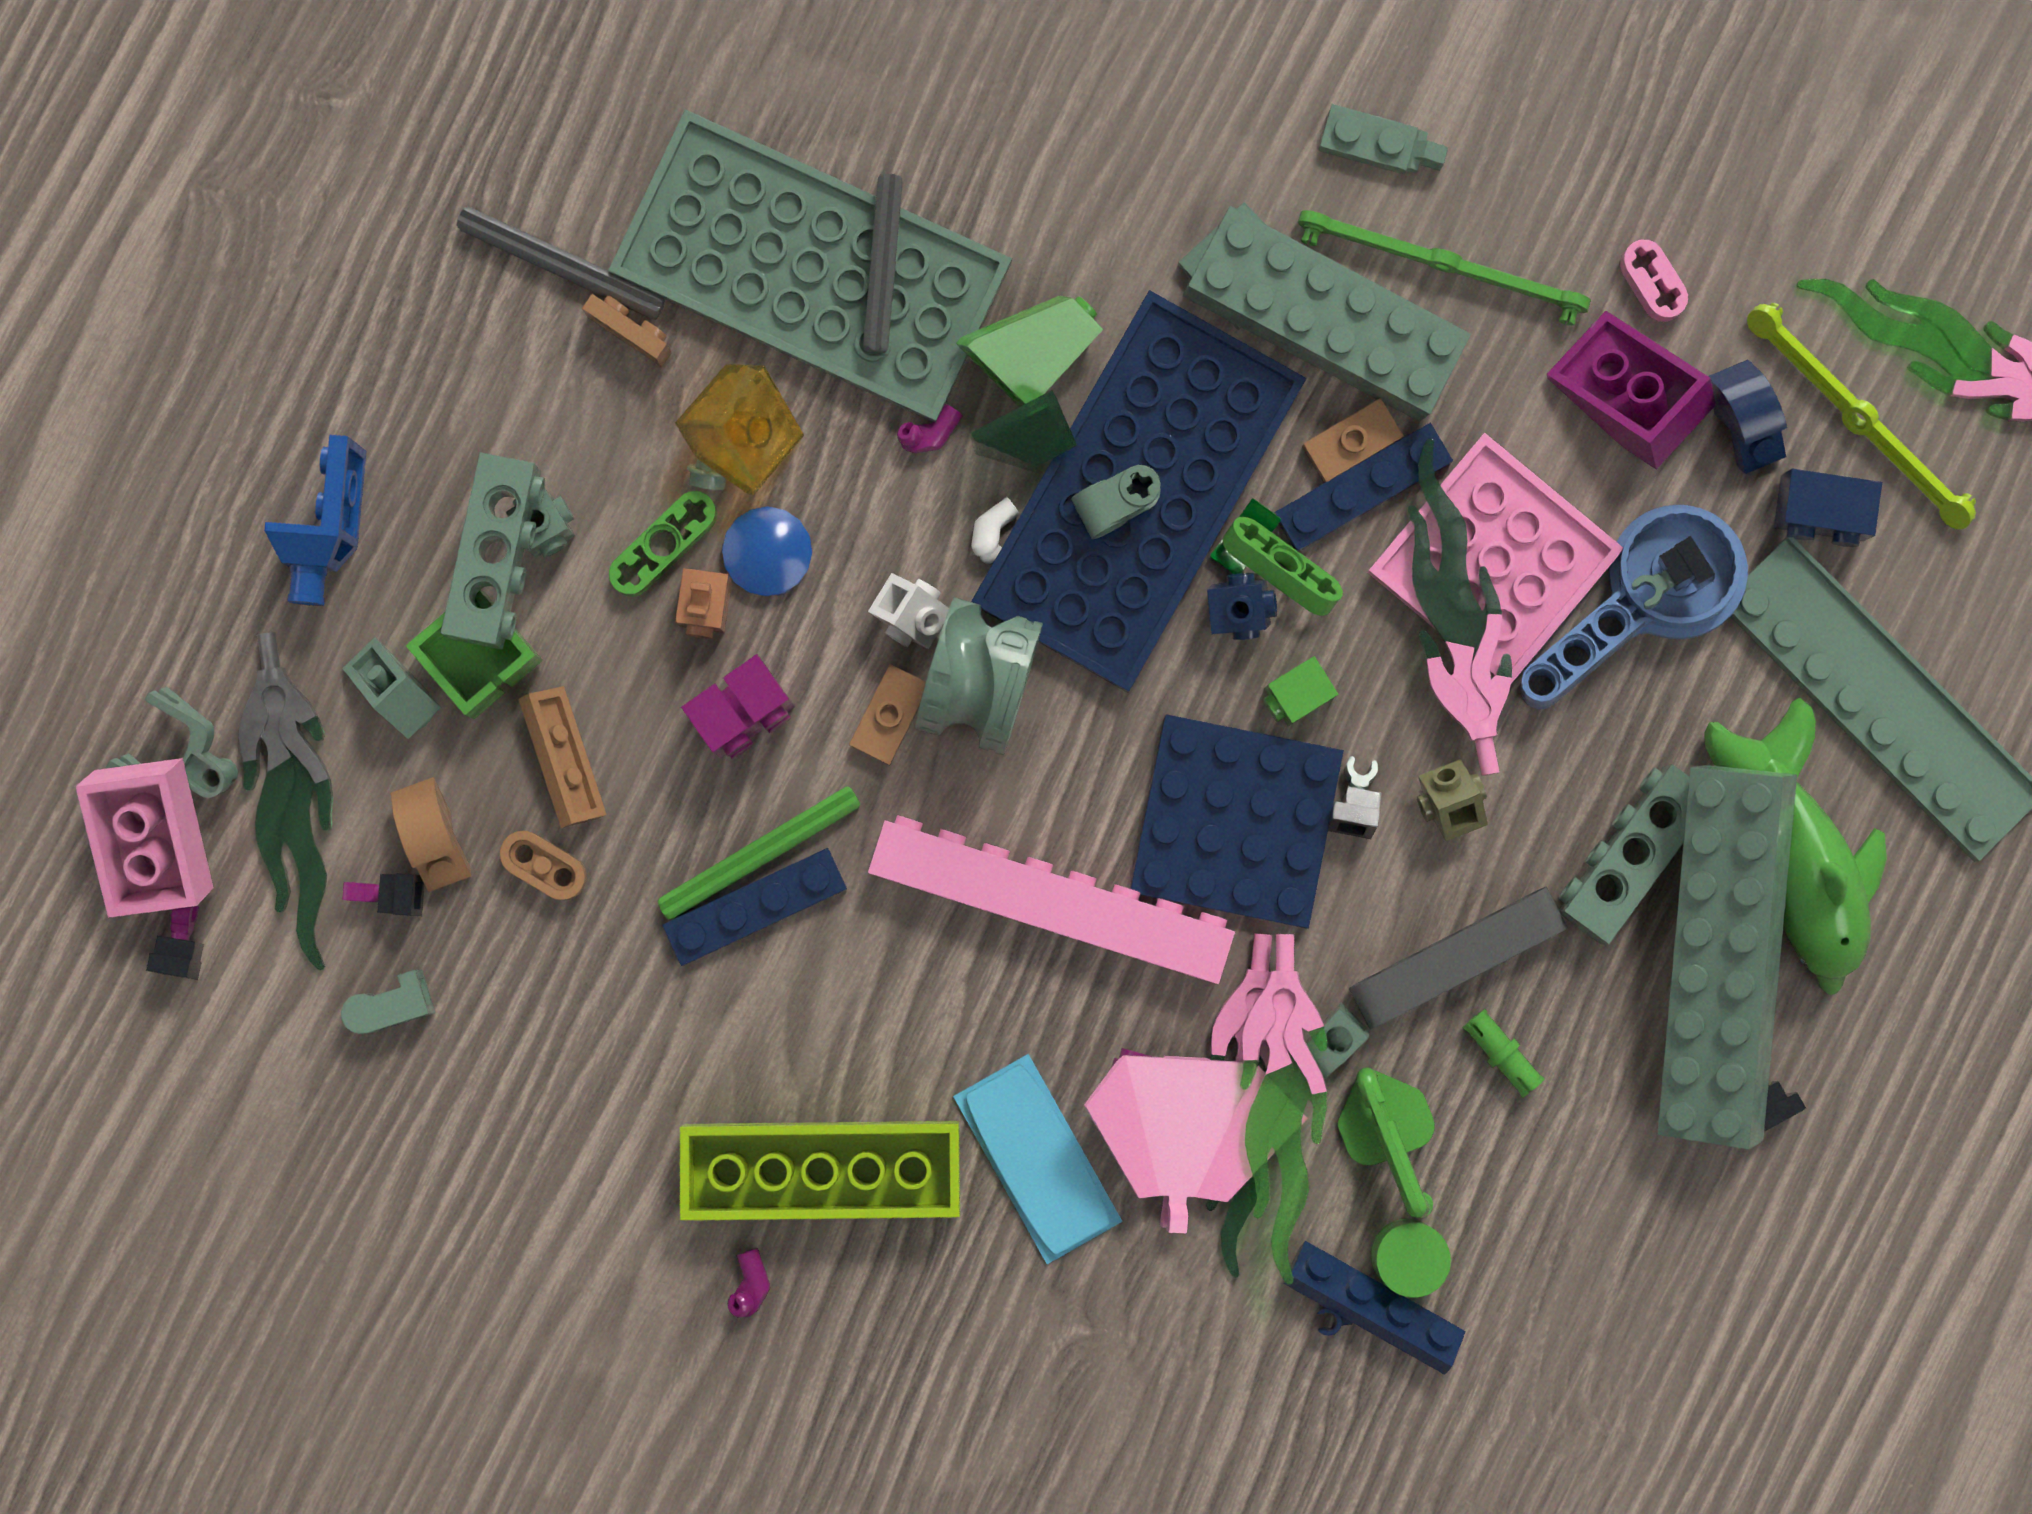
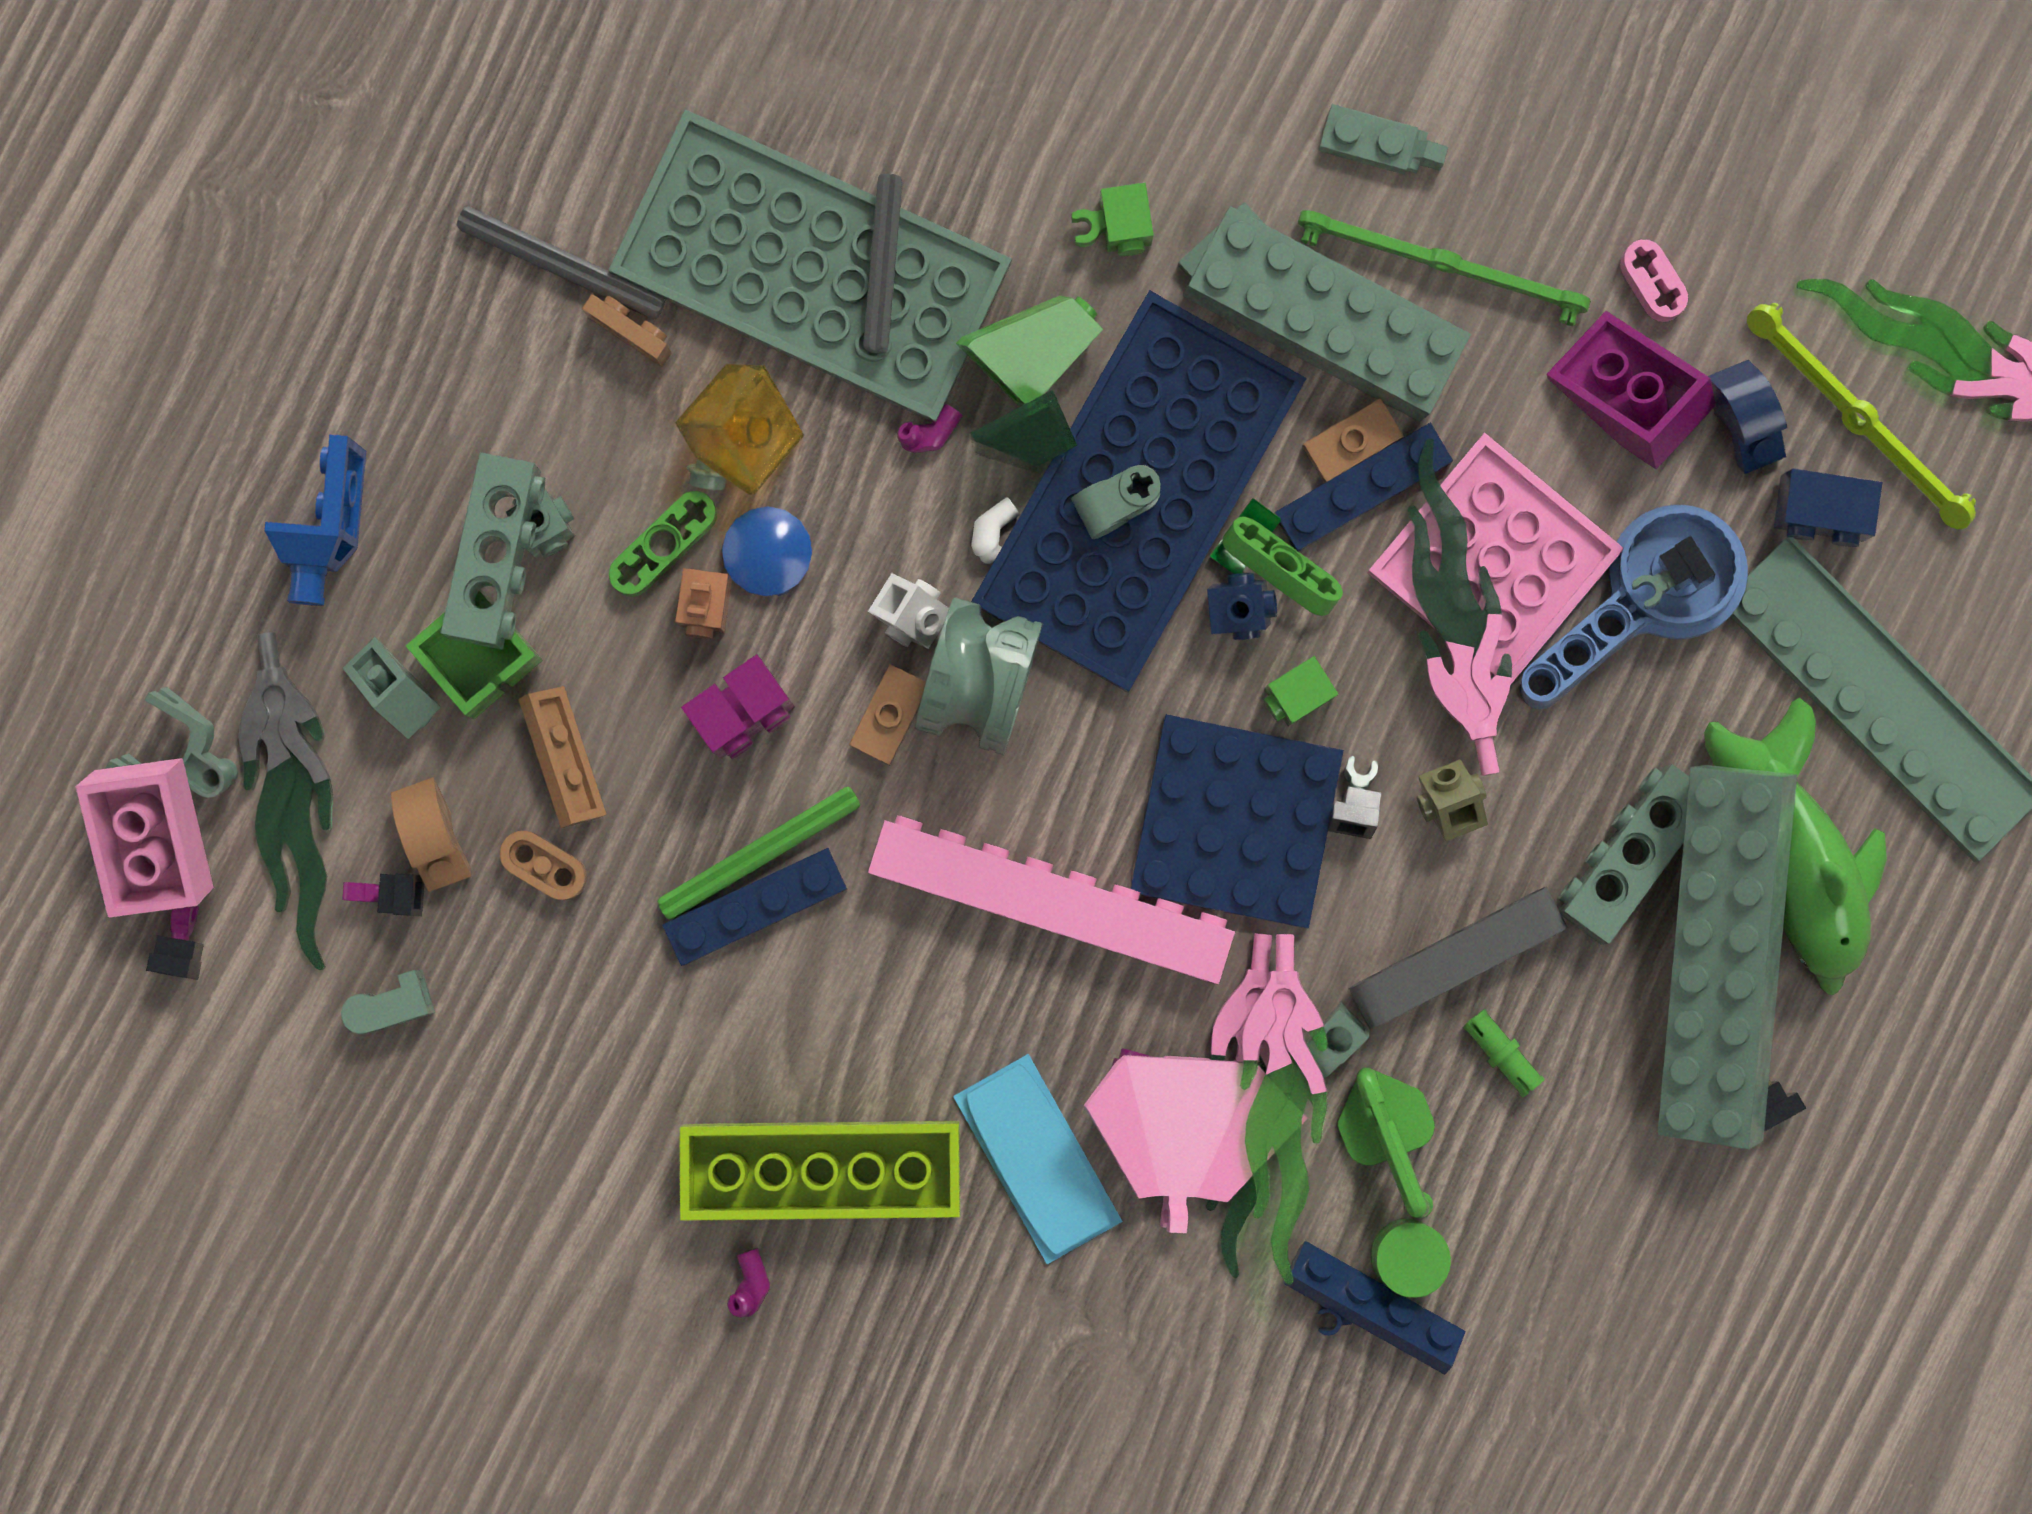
none -> bright green brick [1071,182,1154,256]

